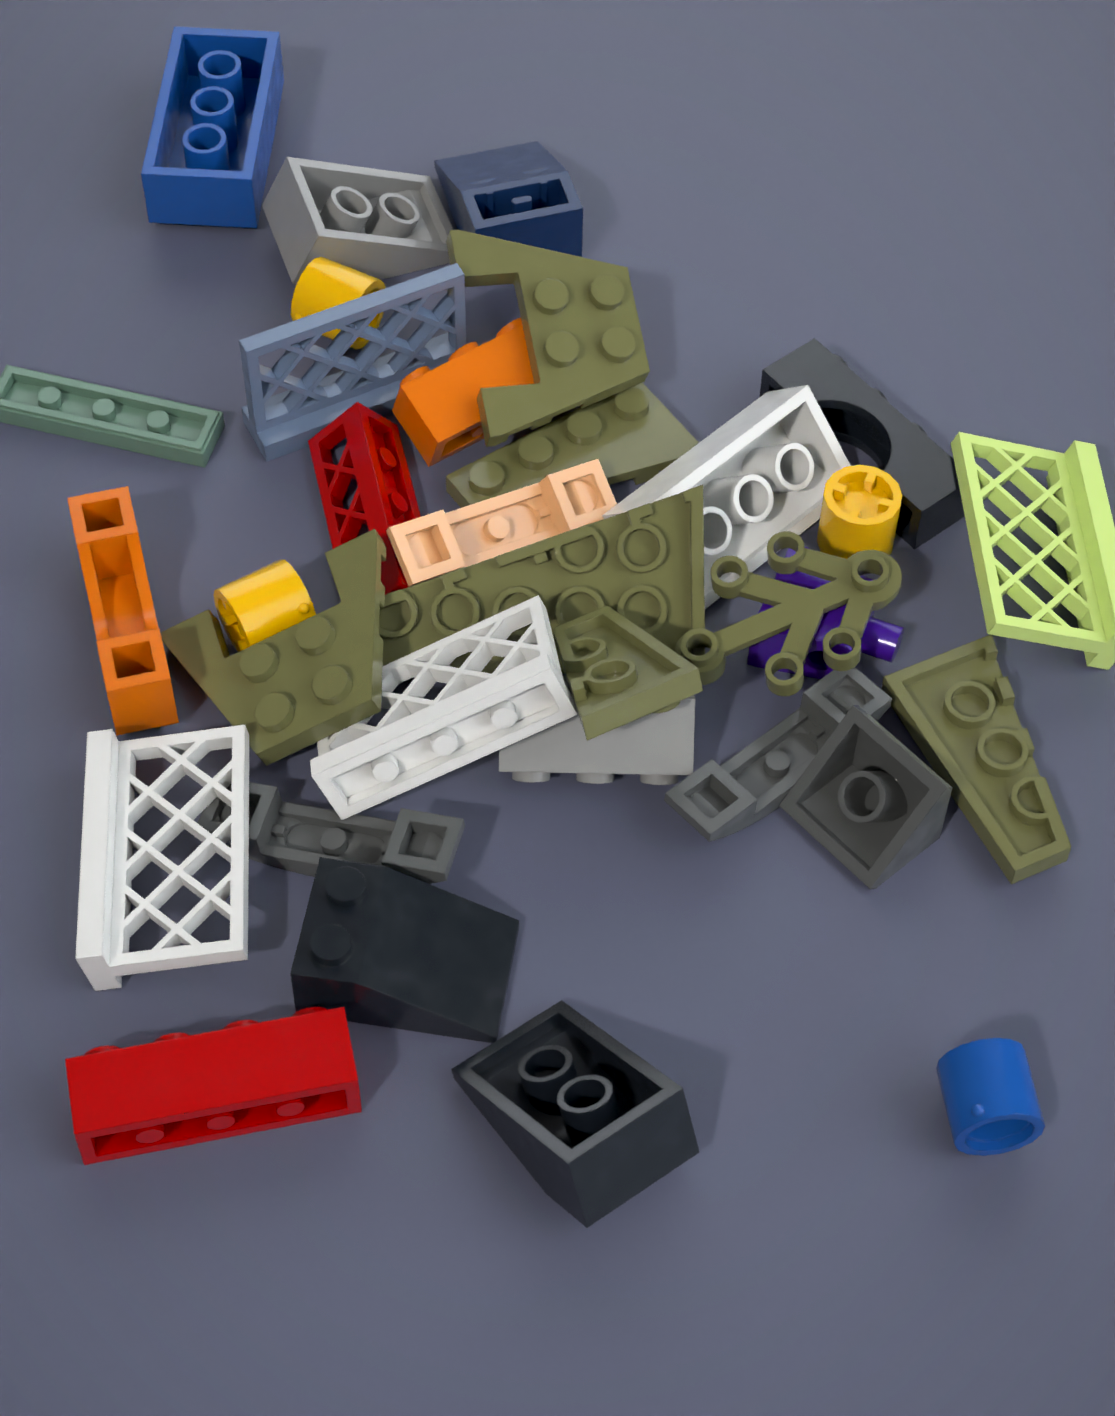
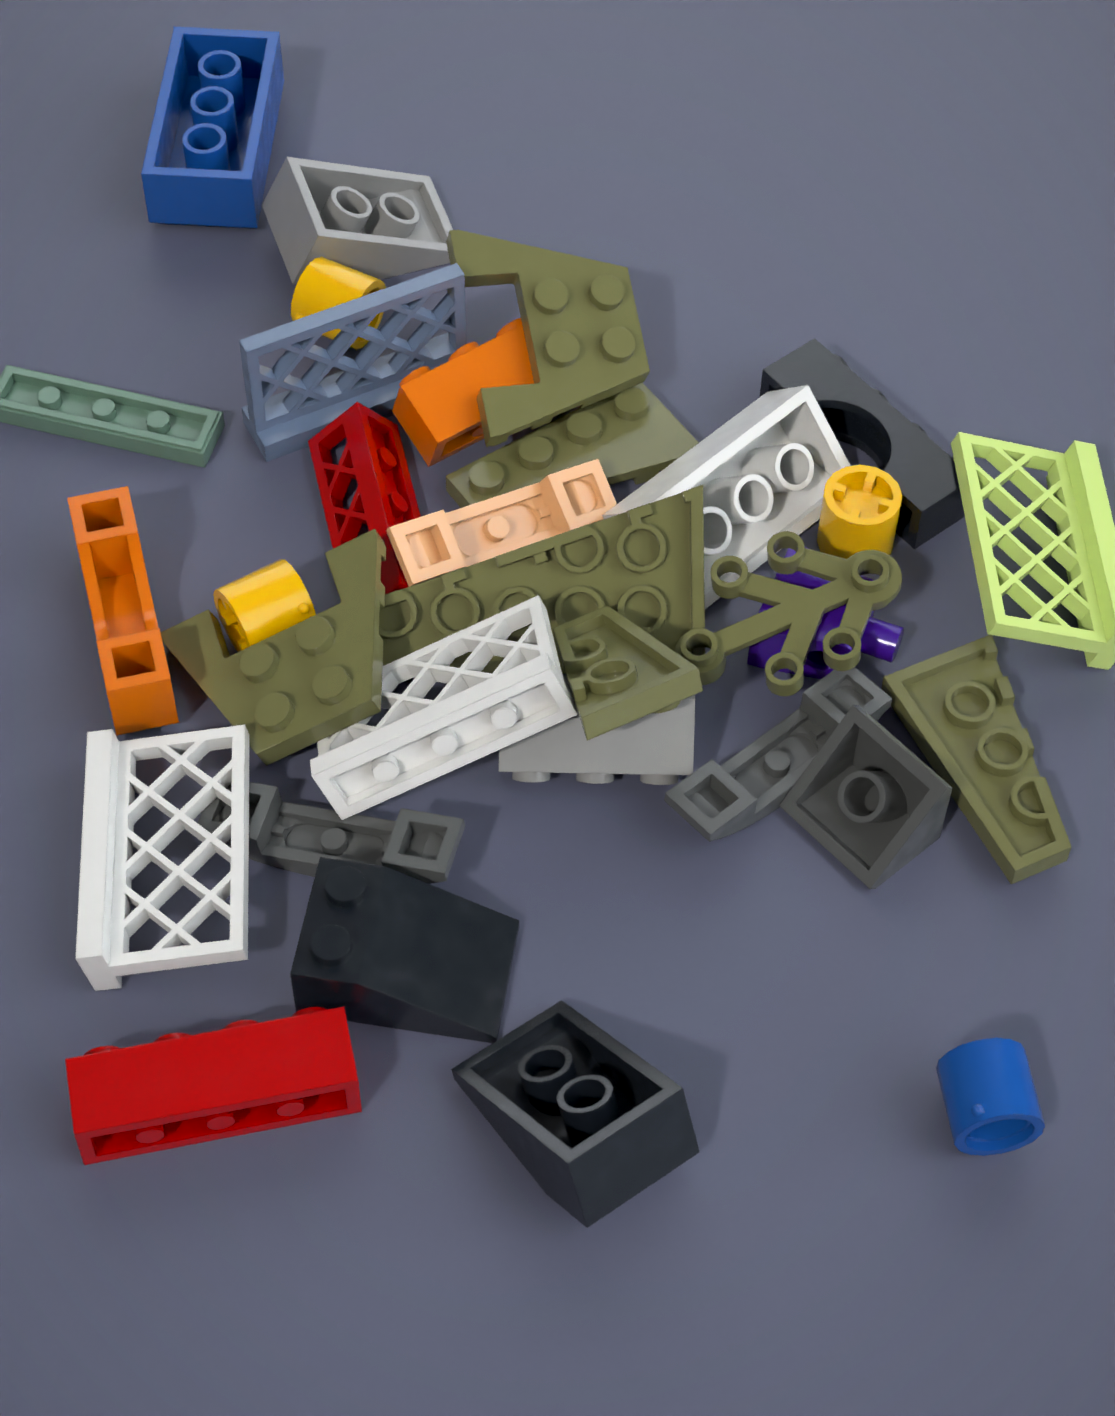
dark blue slope [434,141,583,257] -> none

